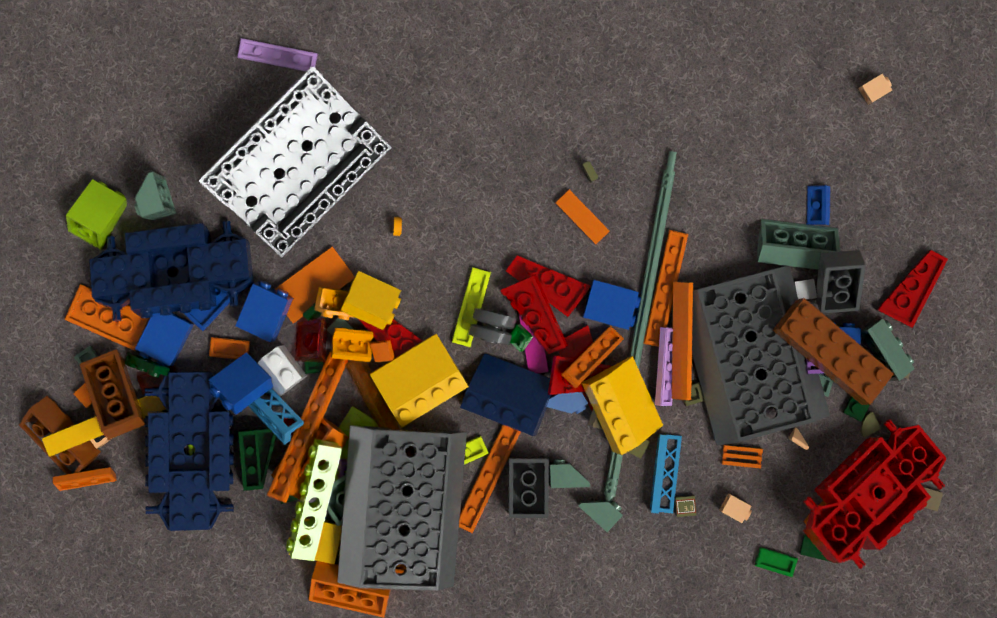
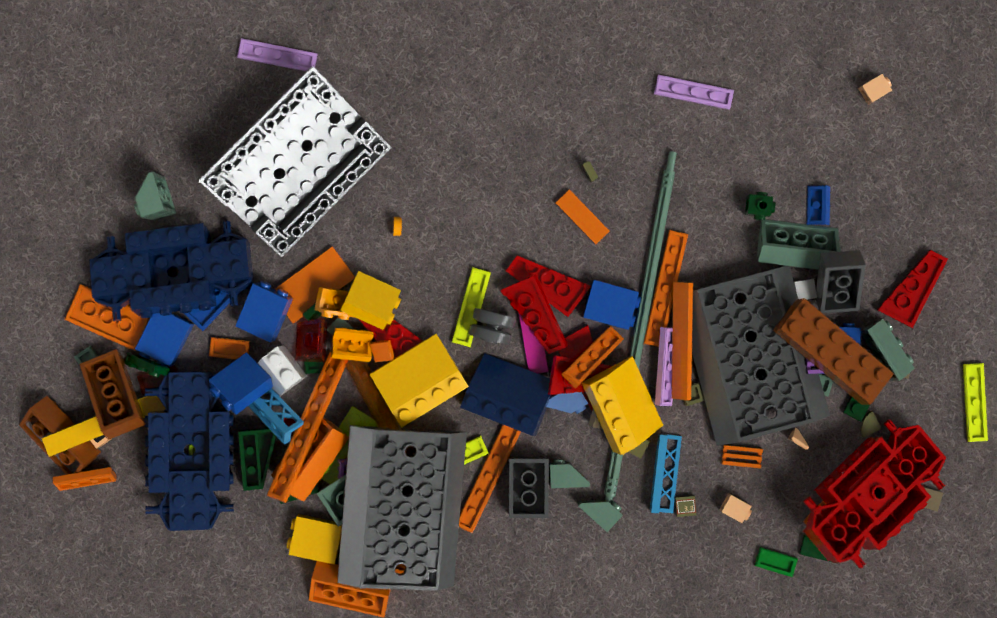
lime slope [66,179,127,250] -> none
orange tile [74,383,92,408] -> none
brick [286,439,342,561] -> none
green tile [510,324,533,352] -> none
none -> lavender tile [654,75,734,110]
none -> dark green brick [745,192,776,220]
none -> neon yellow tile [963,363,988,442]

